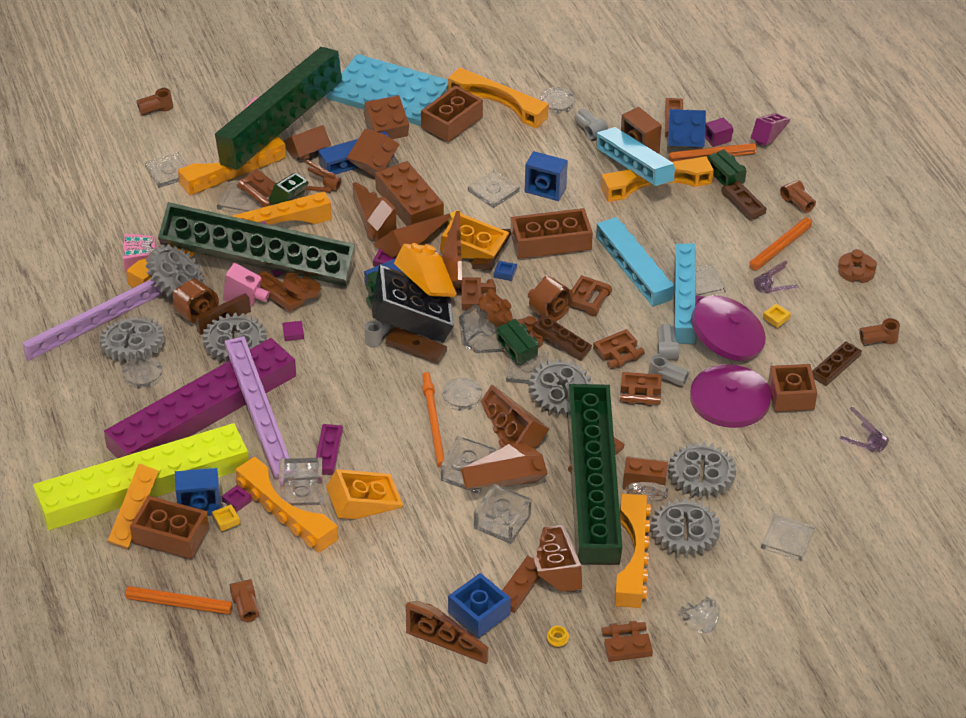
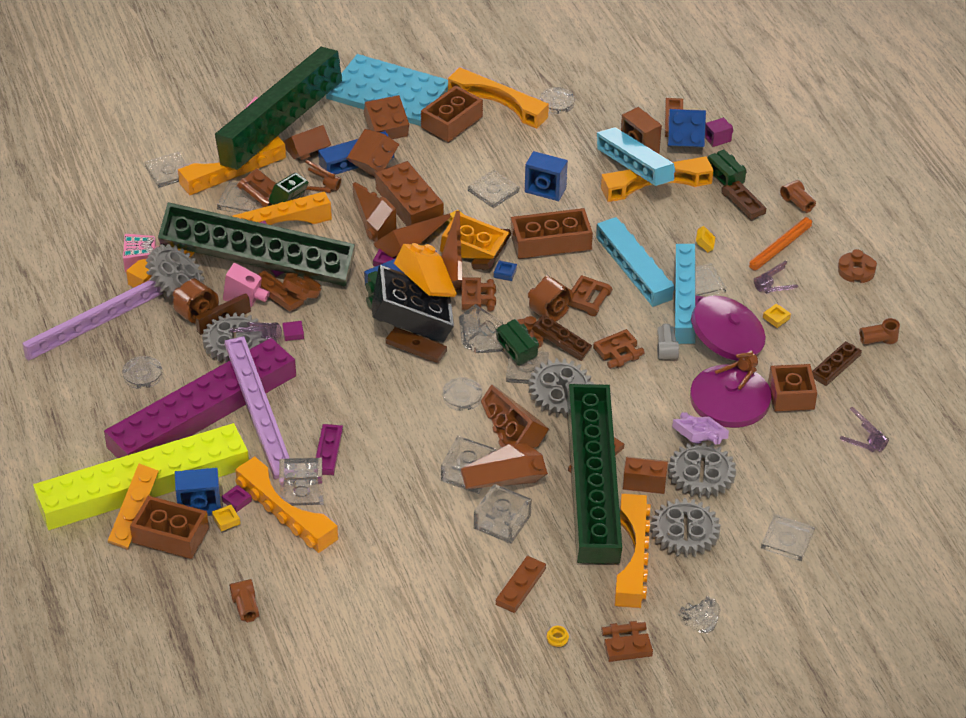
light grey gear [99,316,165,363] -> none
orange axle [125,586,232,614] -> none
dark orange piece [136,88,173,115] -> none
light orange slope [326,469,403,519] -> none
light grey piece [365,320,394,347] -> none
dark orange wedge [406,601,489,664] -> none
orange bar [422,372,445,467] -> none
blue brick [448,573,511,638] -> none
dark orange plate [479,290,513,327] -> none
dark orange wedge [534,525,582,592] -> none
light grey piece [575,108,608,140] -> none
dark orange plate [620,372,662,406] -> none
clear tile [626,482,669,502] -> none
light grey piece [648,354,689,386] -> none
orange axle [669,143,757,162] -> none
magenta slope [750,113,791,146] -> none
none -> clear purple plant [230,322,282,342]
none -> lavender plate [672,412,729,445]
none -> yellow plate [696,226,716,253]
none -> dark orange plant [715,351,758,390]

